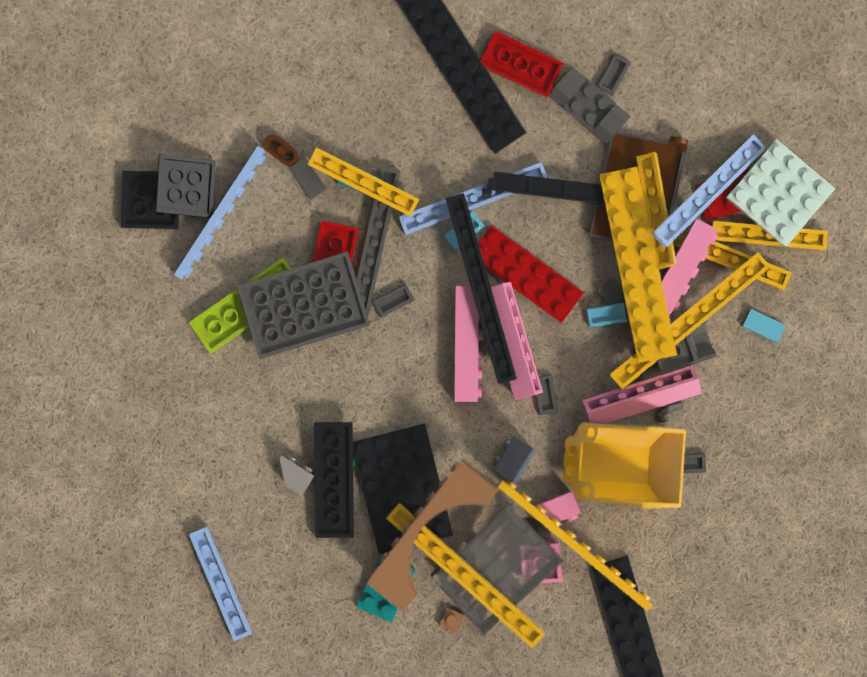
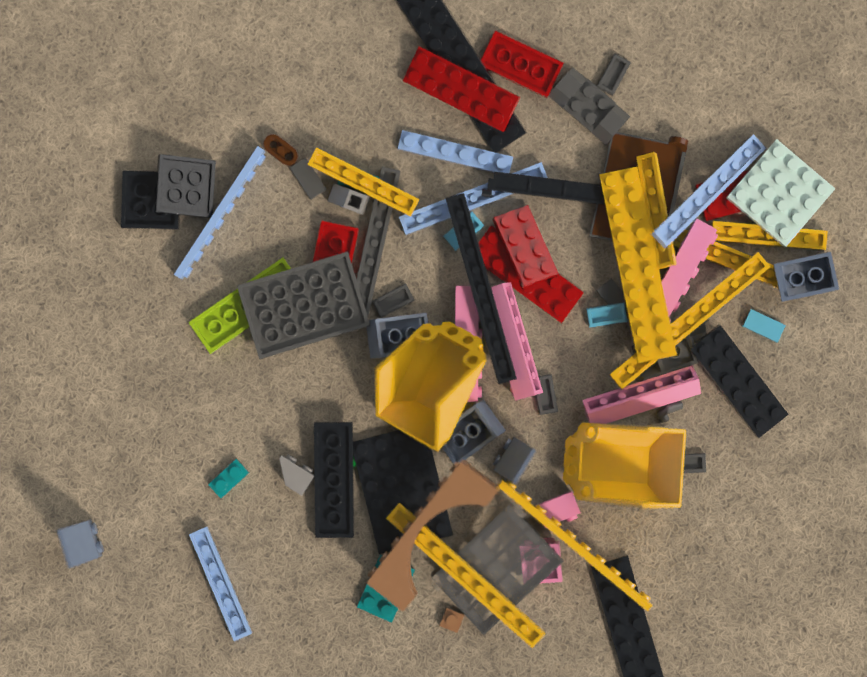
none -> sand blue slope [57,520,104,568]
none -> teal plate [208,459,250,499]
none -> light grey slope [328,184,370,214]
none -> sand blue slope [367,313,428,358]
none -> yellow windscreen [375,322,486,452]
none -> light blue plate [398,130,513,173]
none -> red plate [403,46,521,132]
none -> sand blue slope [442,400,506,464]
none -> red plate [492,205,559,288]
none -> black plate [689,324,789,438]
none -> sand blue slope [773,252,839,302]

